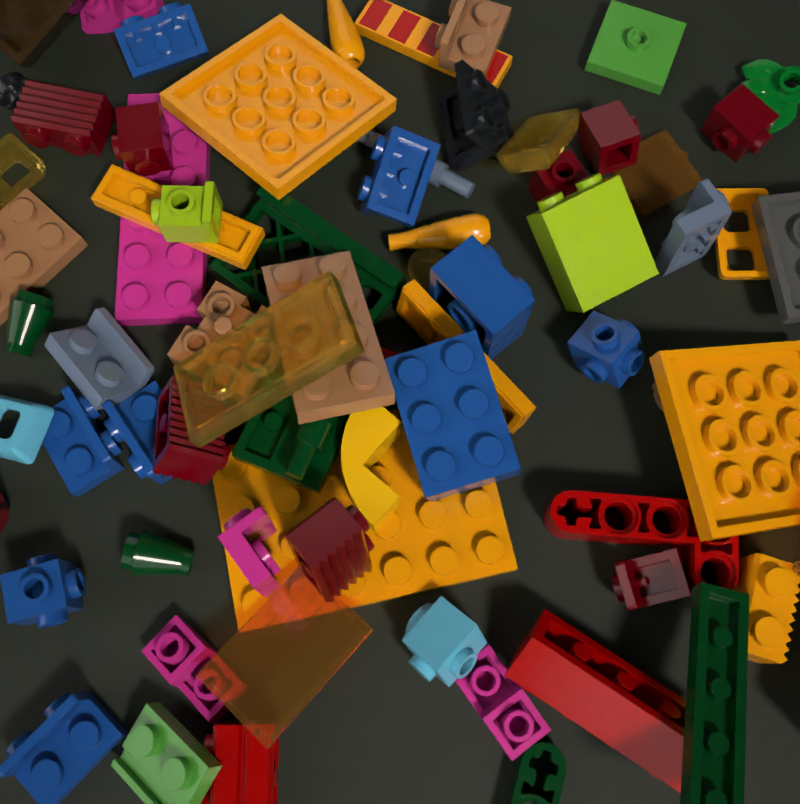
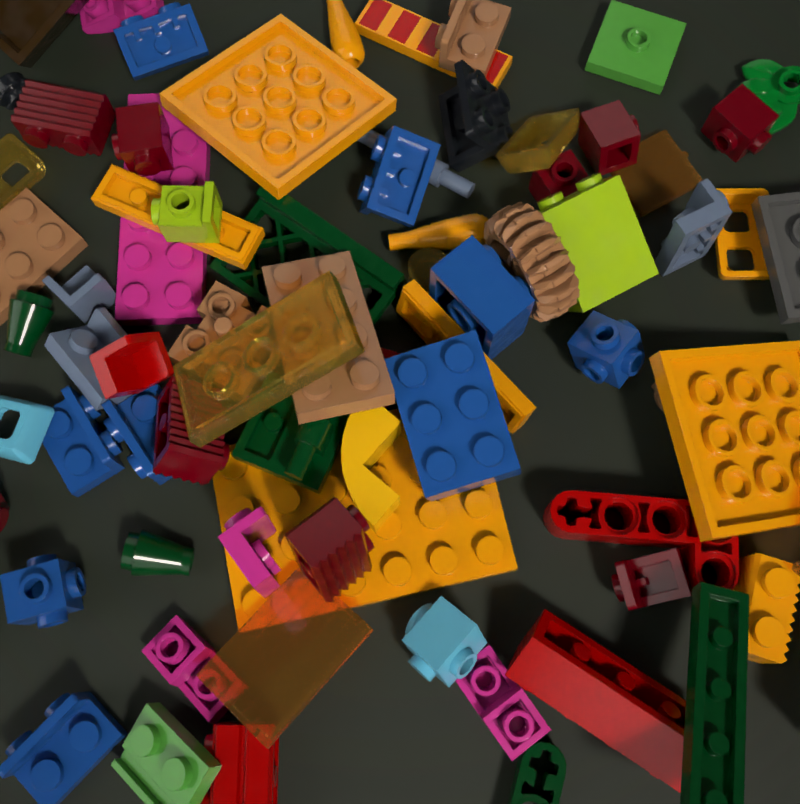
none -> sand blue panel [42,265,116,325]
none -> red panel [89,331,175,399]
none -> medium nougat gear [484,201,580,322]

